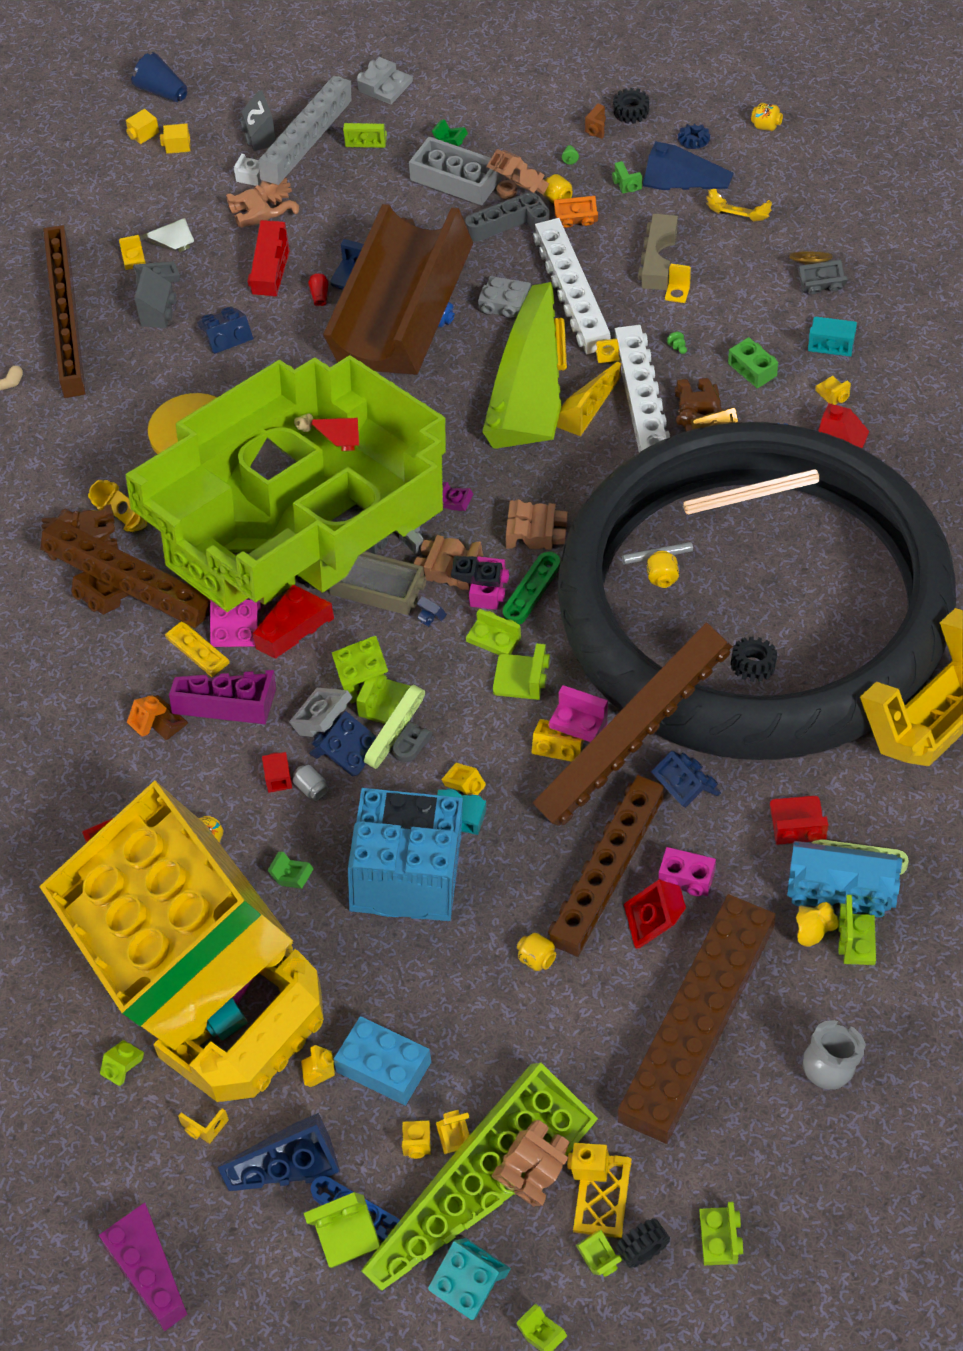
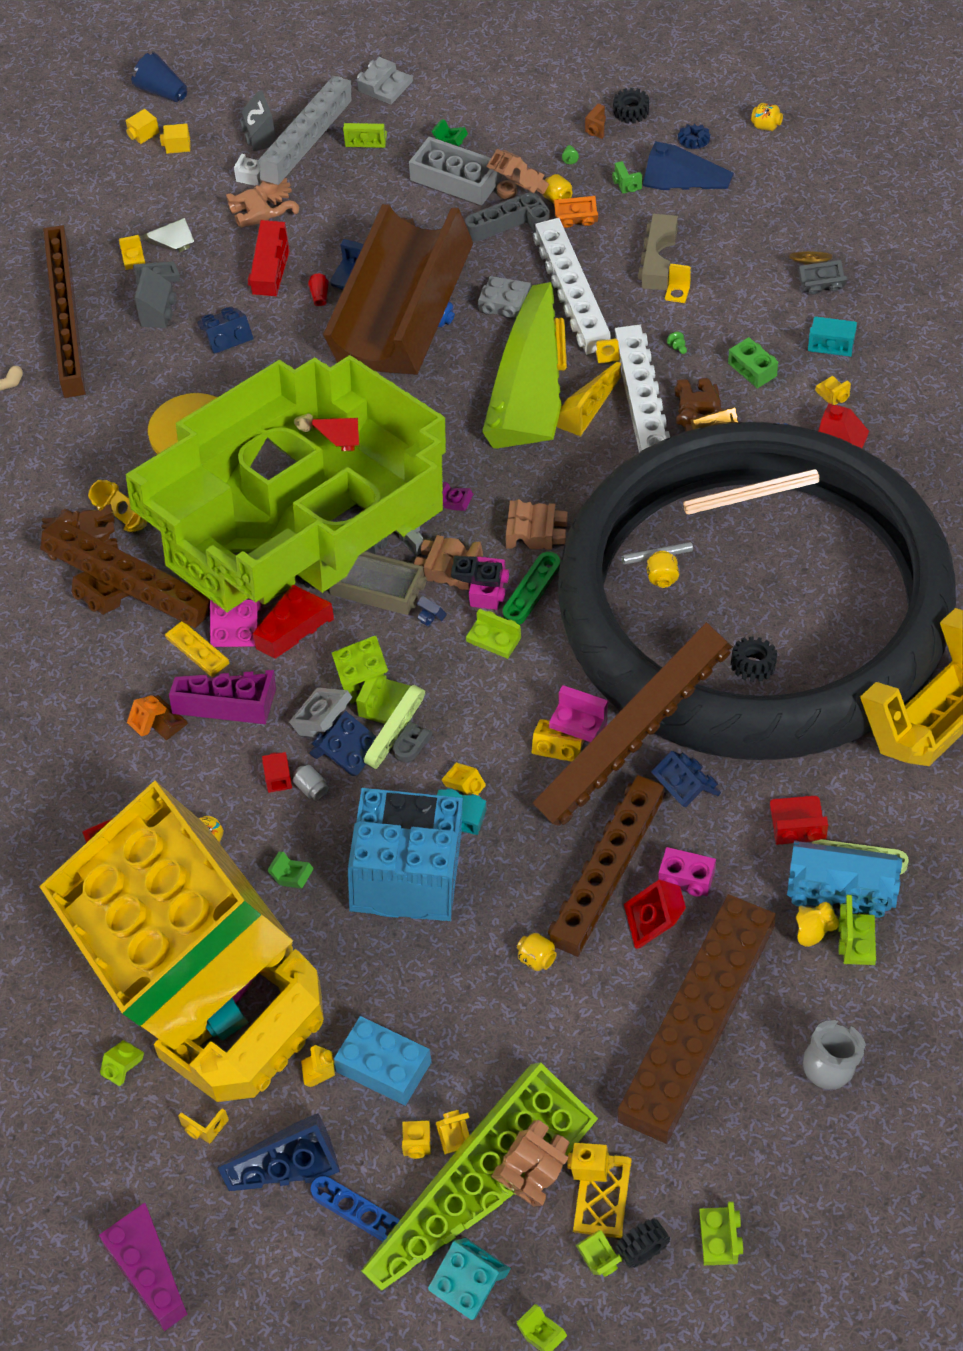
lime bracket [304,1192,380,1268] -> none
lime bracket [493,643,550,700] -> none
yellow piece [706,189,772,222] -> none

